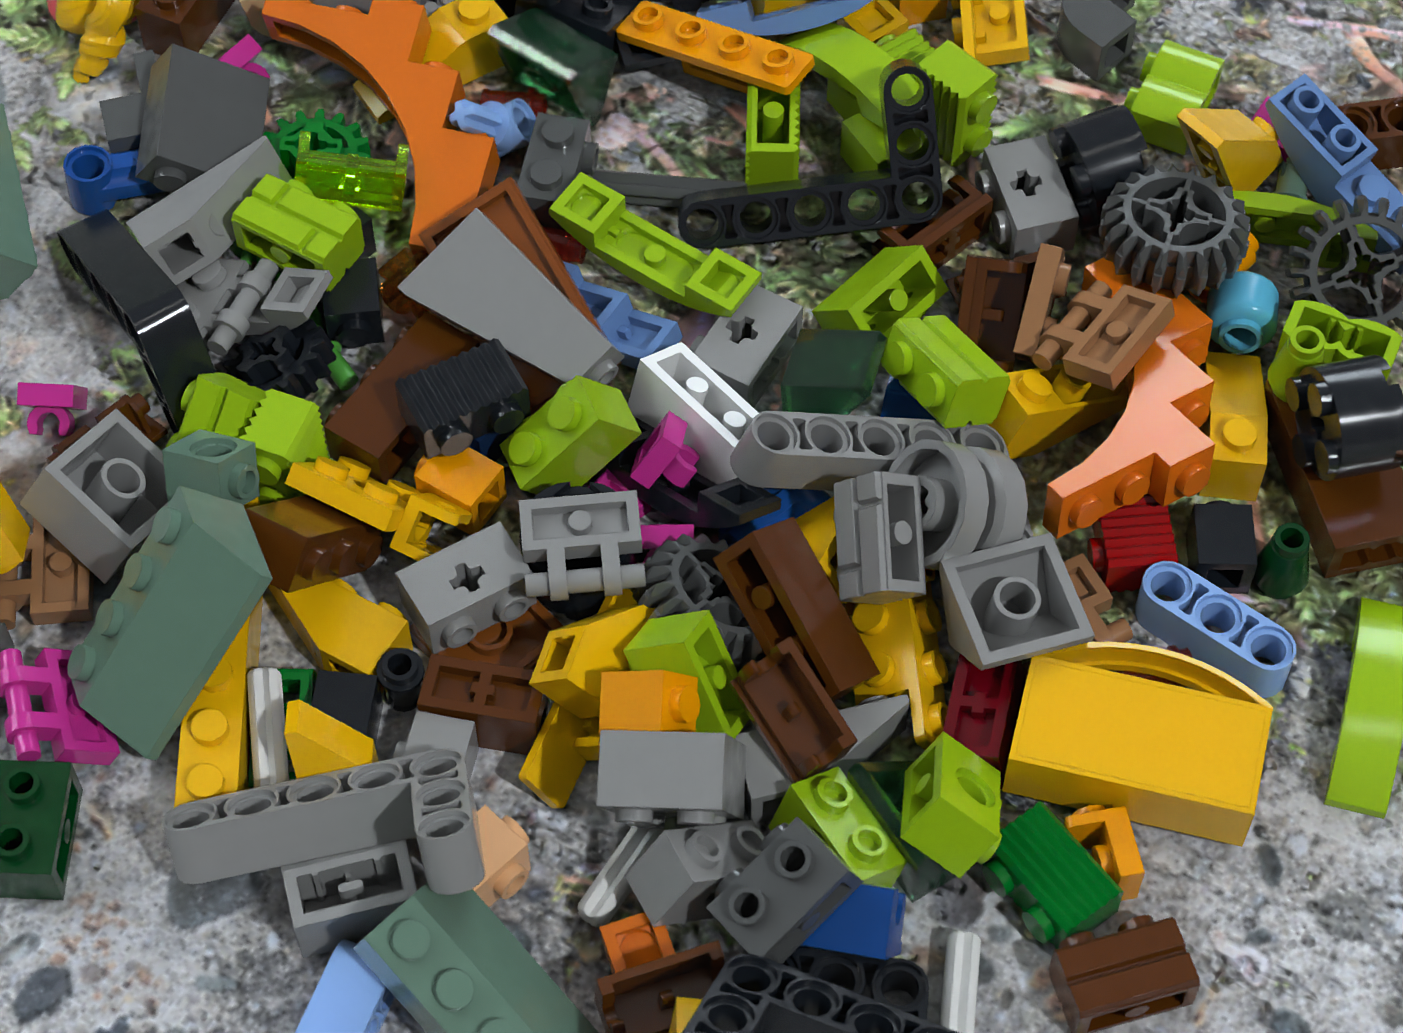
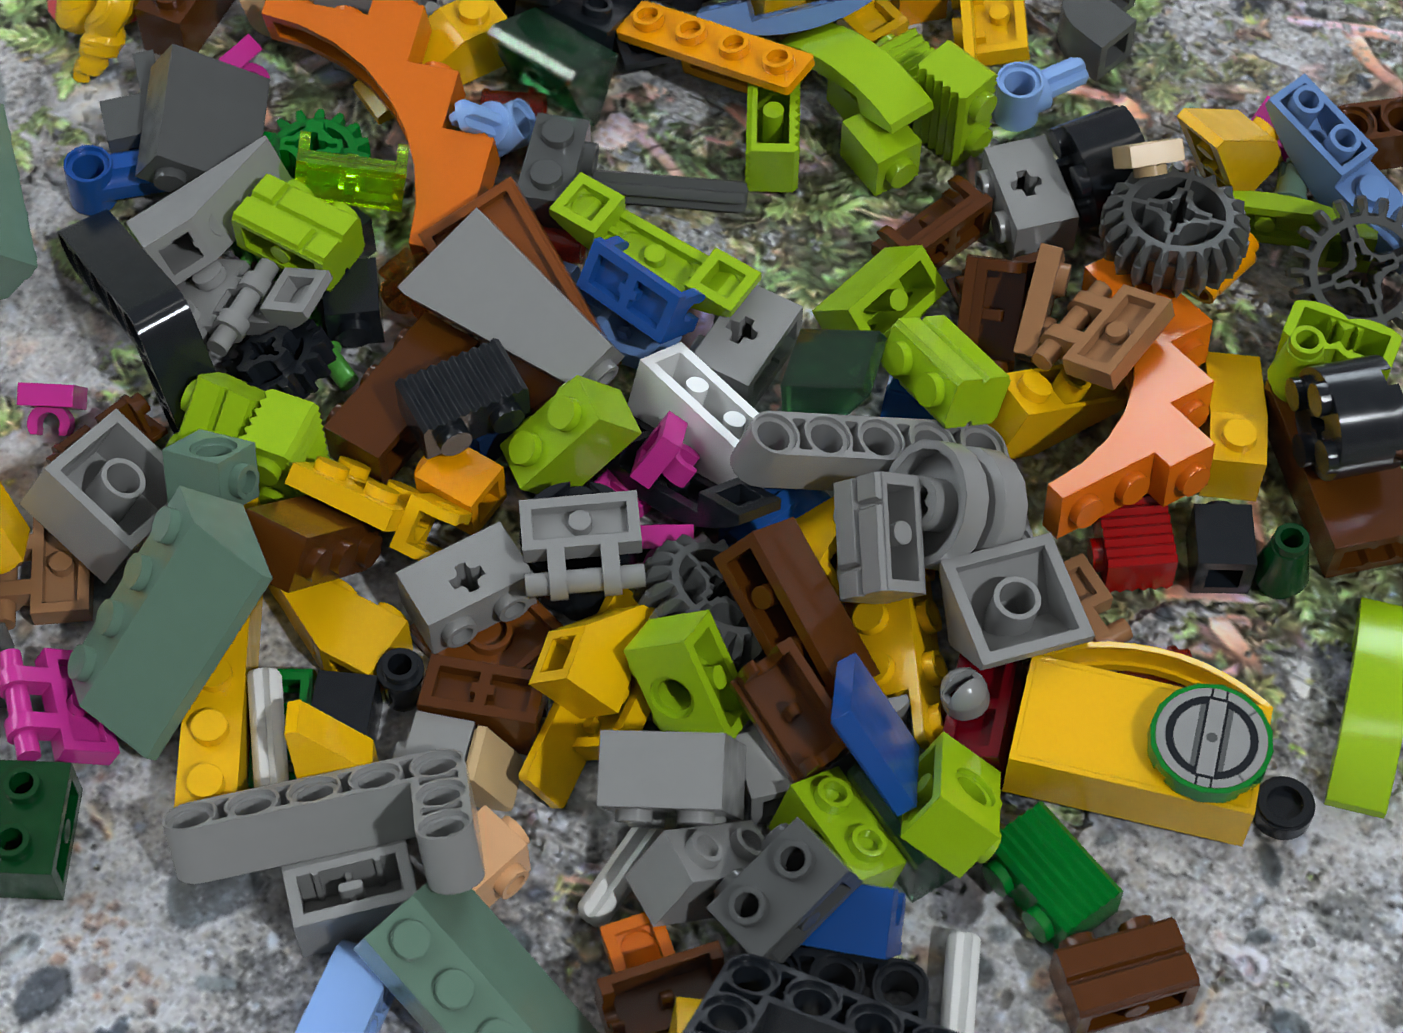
light orange brick [599,670,700,734] -> none
black beam [677,59,943,249] -> none
light orange bracket [1063,805,1145,901] -> none
lime brick [1124,39,1225,155] -> none
light blue beam [1135,561,1296,698] -> none
medium azure head [1206,271,1279,353] -> none
none -> tan slope [466,725,523,812]
none -> blue hinge [576,236,706,345]
none -> blue tile [831,652,919,816]
none -> light grey hinge [940,667,990,721]
none -> light blue axle [992,57,1089,132]
none -> tan plate [1111,138,1185,178]
none -> tile [1147,683,1274,803]
none -> black tile [1253,776,1315,840]

